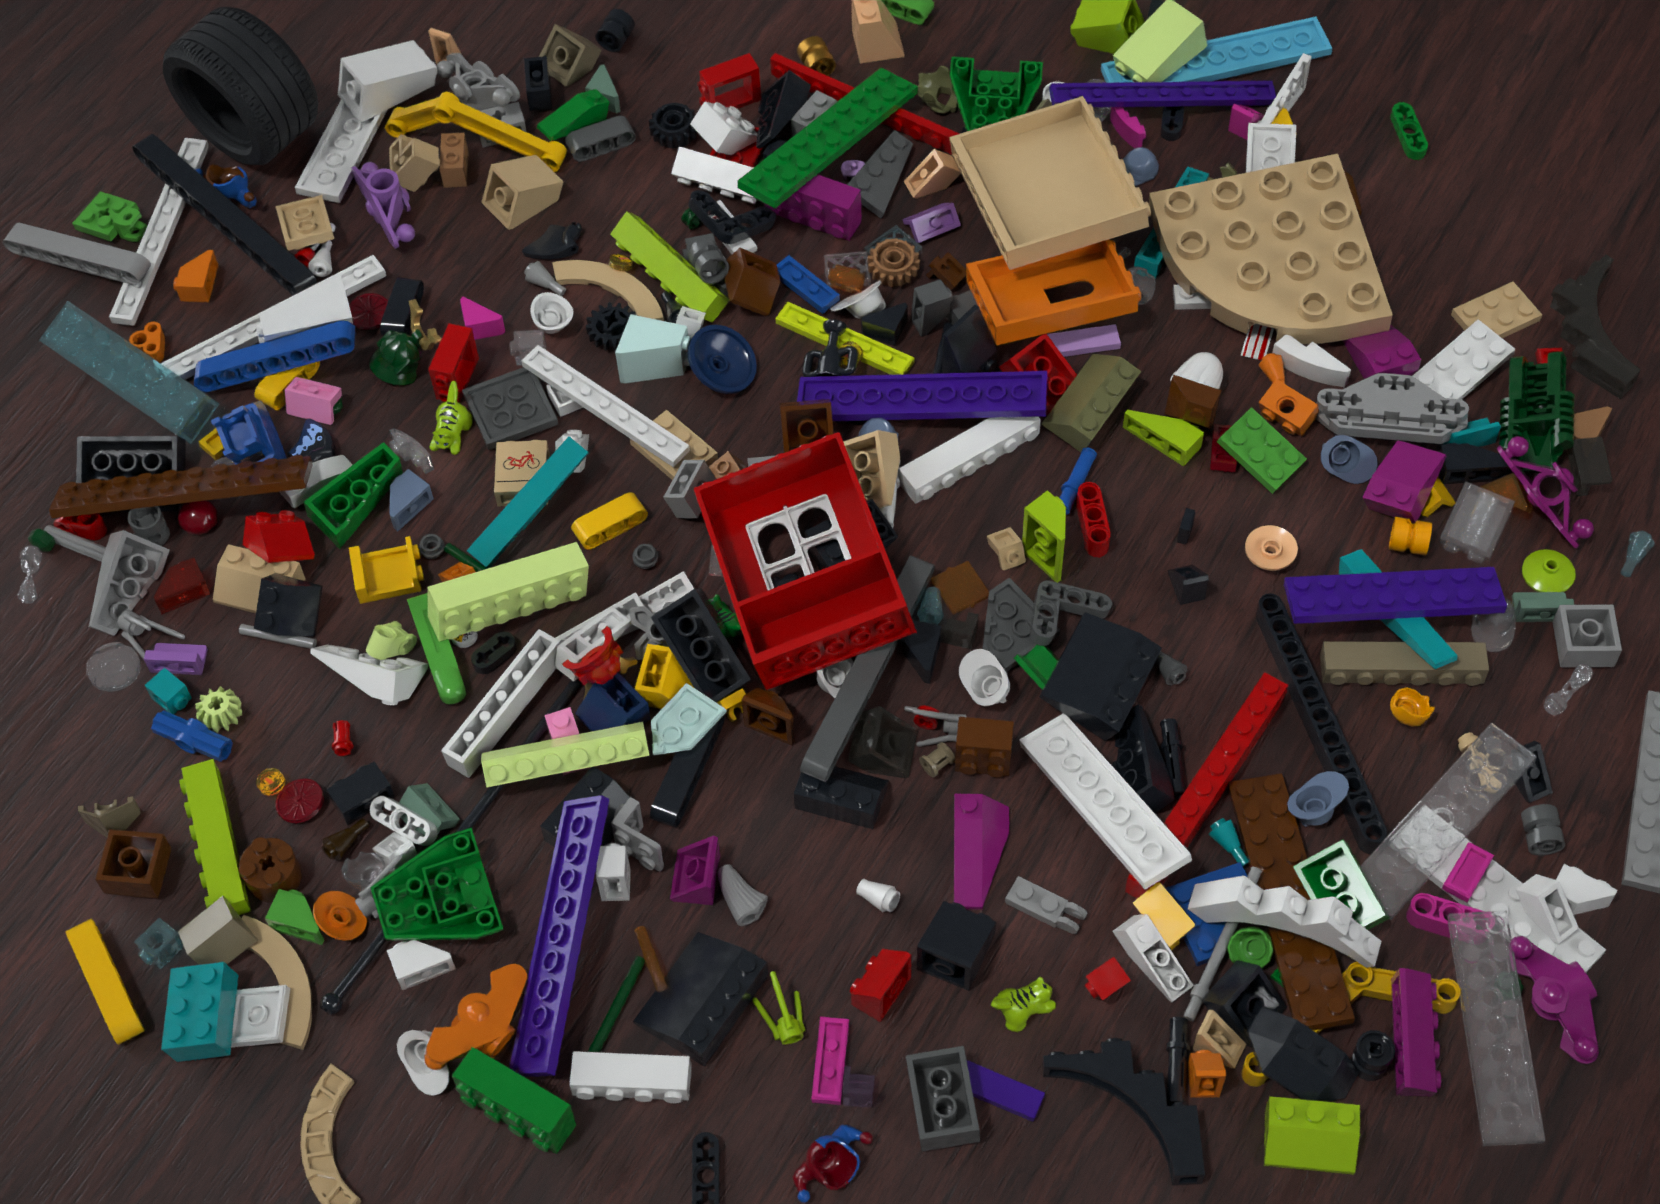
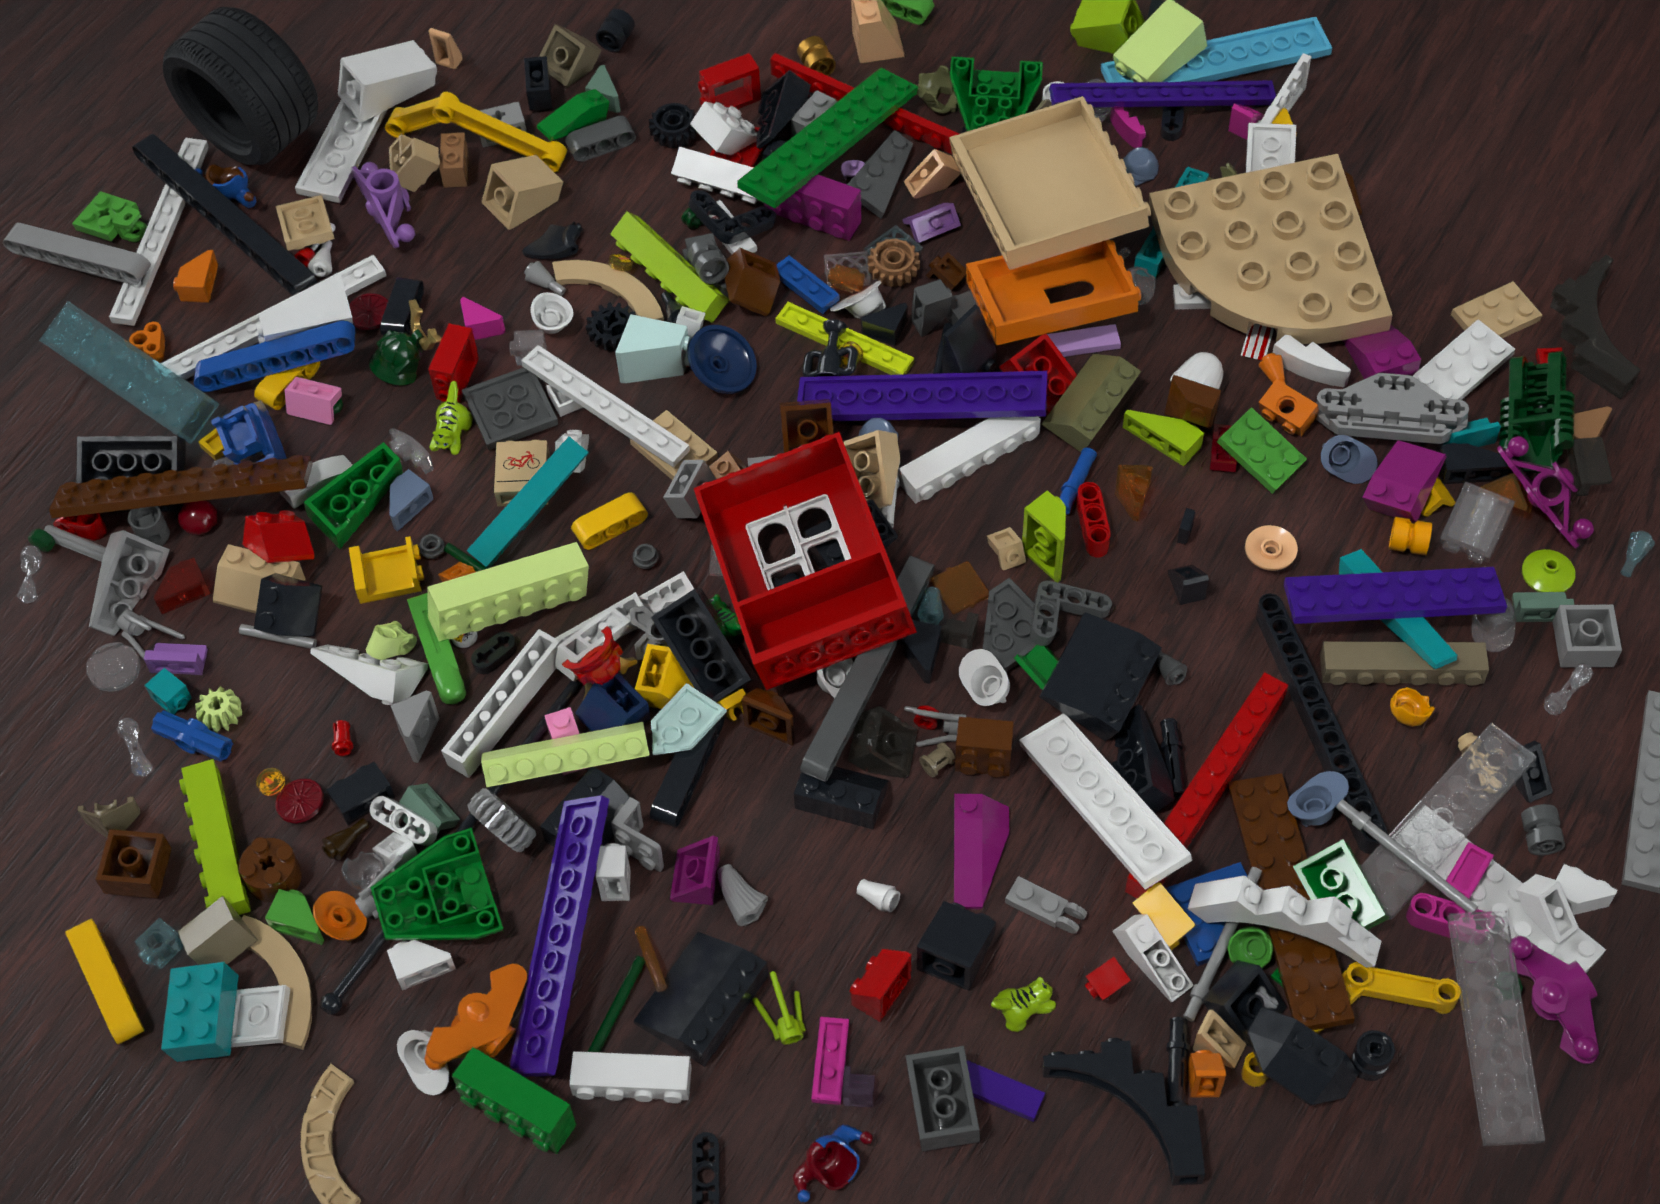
arm [287,419,336,463] -> none
light grey piece [436,53,520,111] -> none
teal cone [1208,818,1249,867] -> none
lime slope [1264,1096,1360,1175] -> none
green beam [1390,102,1428,160] -> none
magenta slope [1391,968,1441,1097] -> none
none -> clear piece [117,718,152,776]
none -> light grey slope [390,690,440,763]
none -> light grey gear [468,788,536,852]
none -> clear orange slope [1115,465,1153,522]
none -> light grey bar [1336,799,1478,915]

